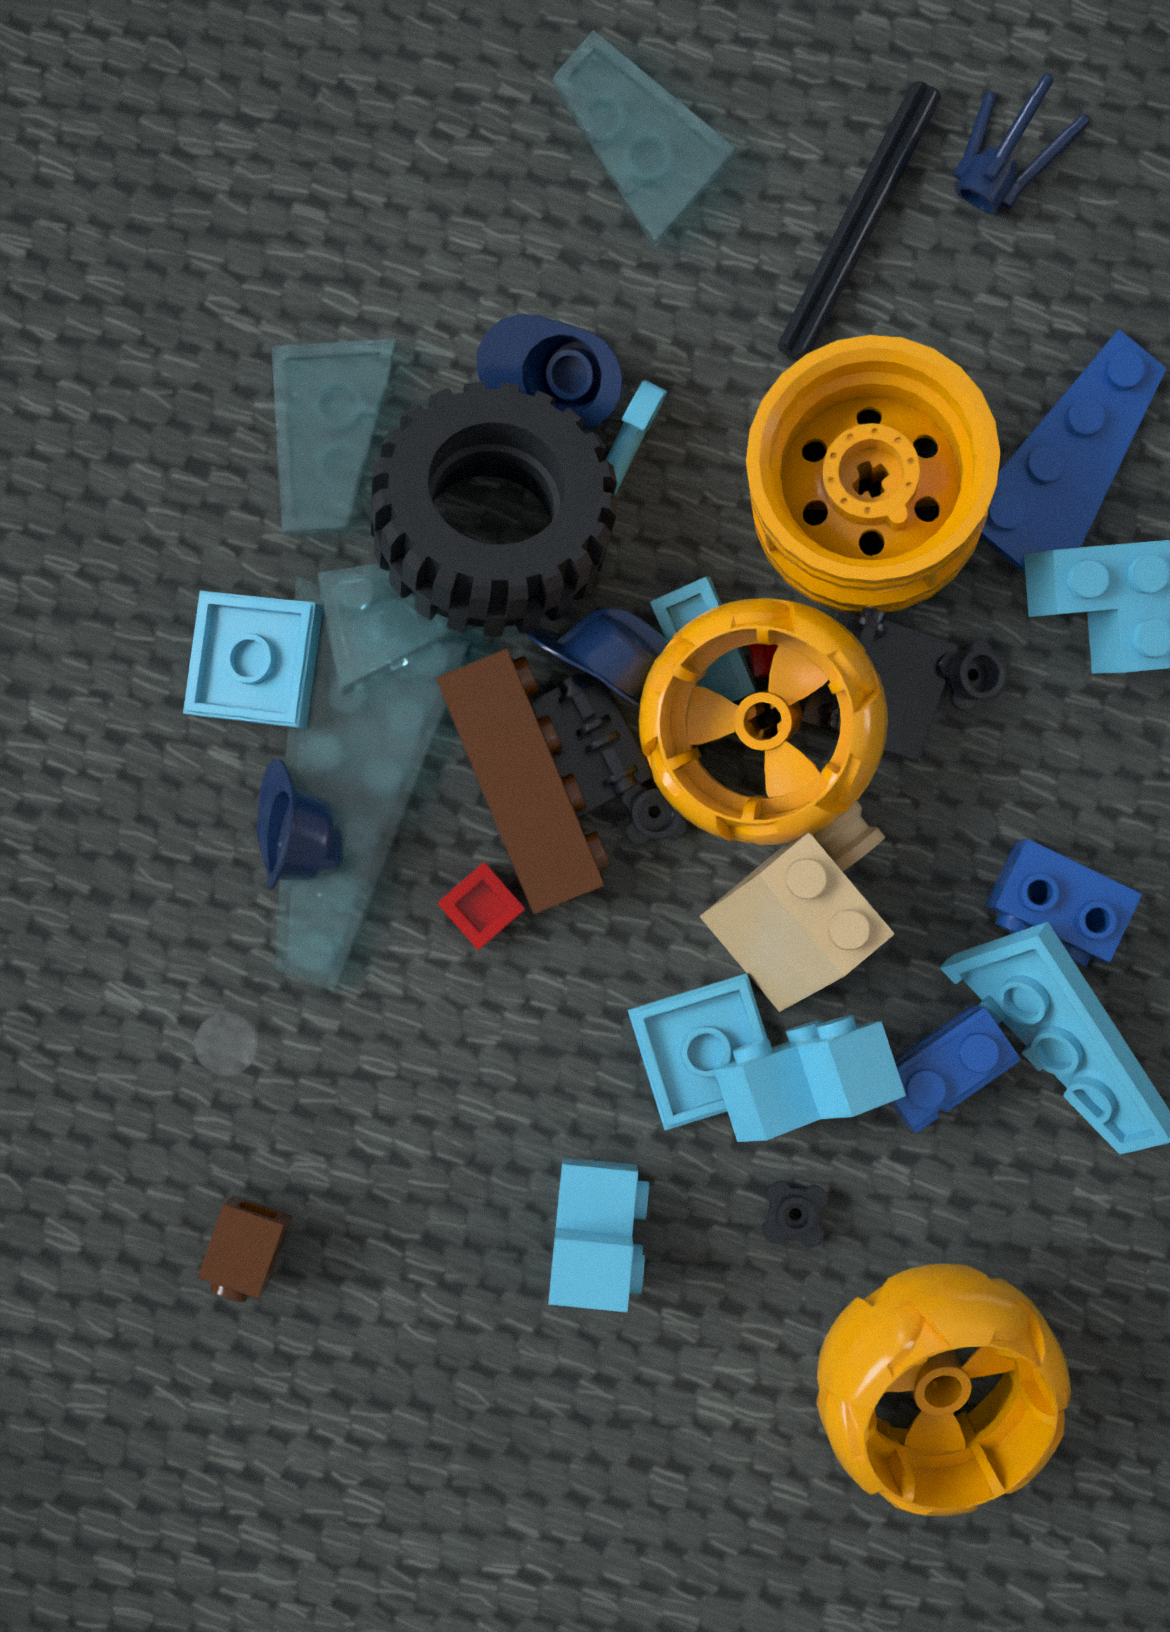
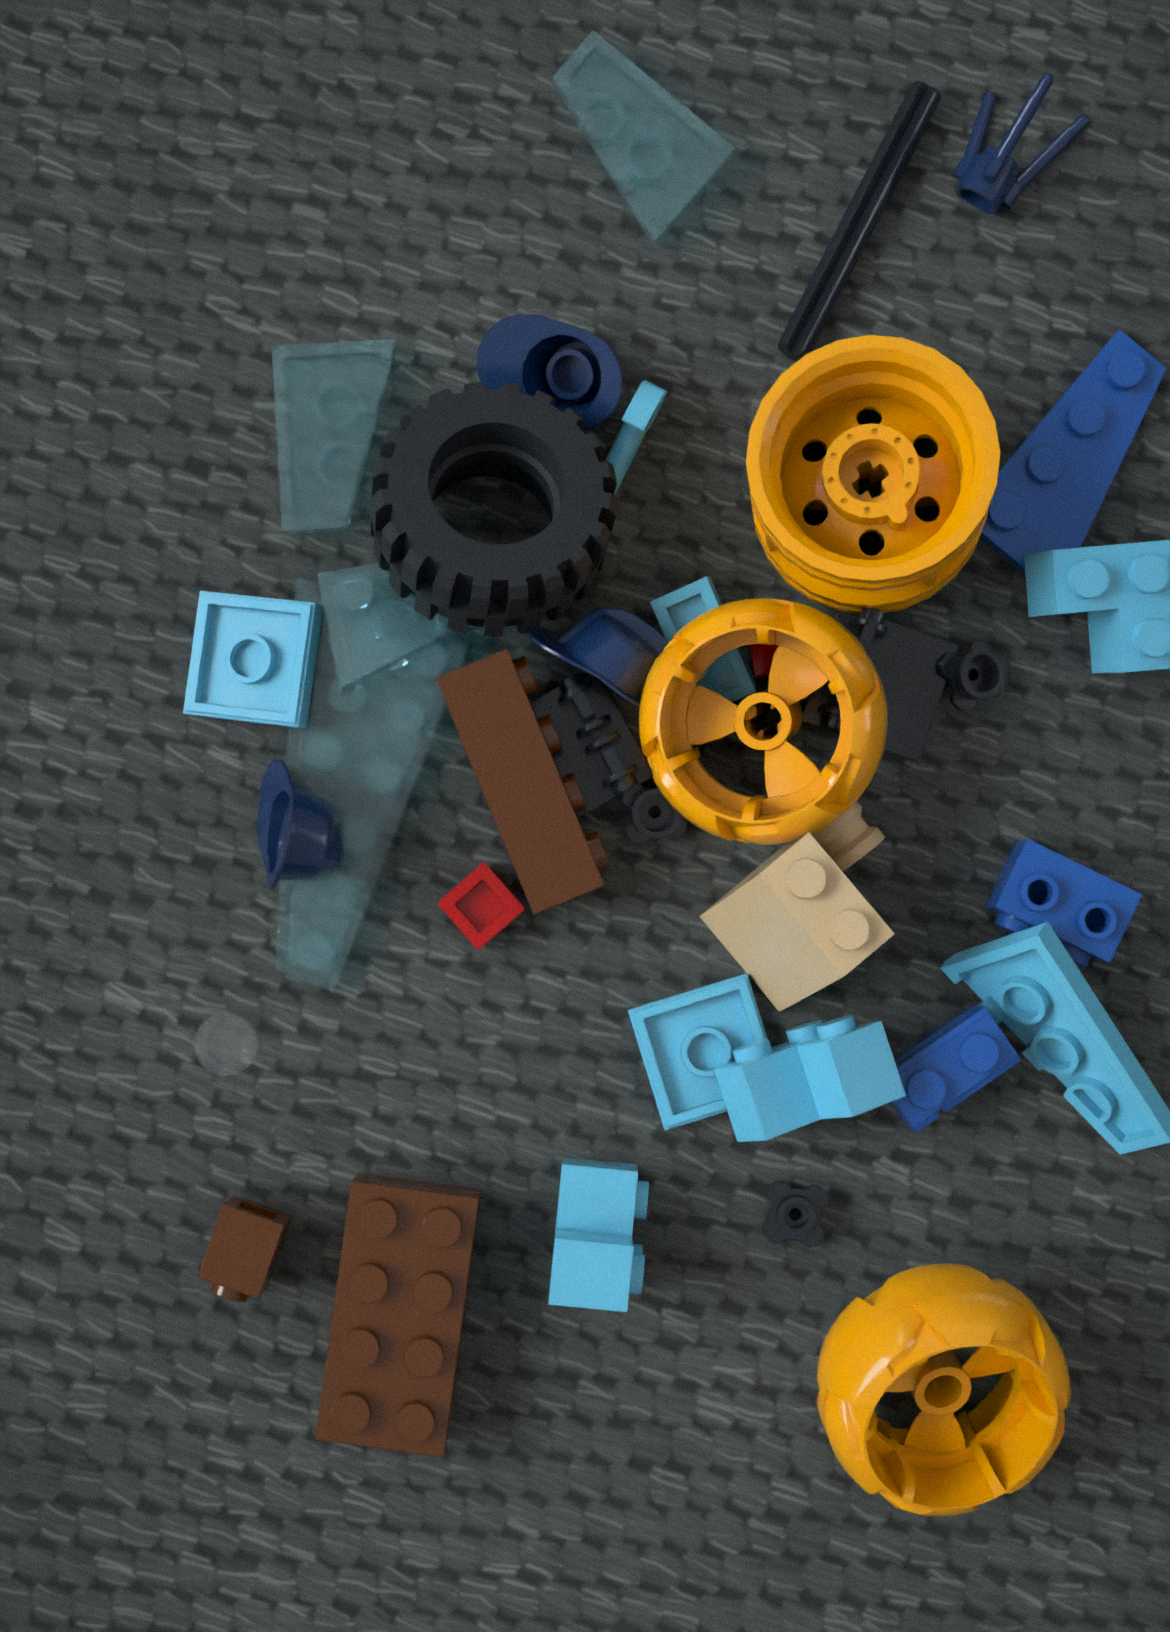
none -> reddish brown piece [315,1172,482,1457]

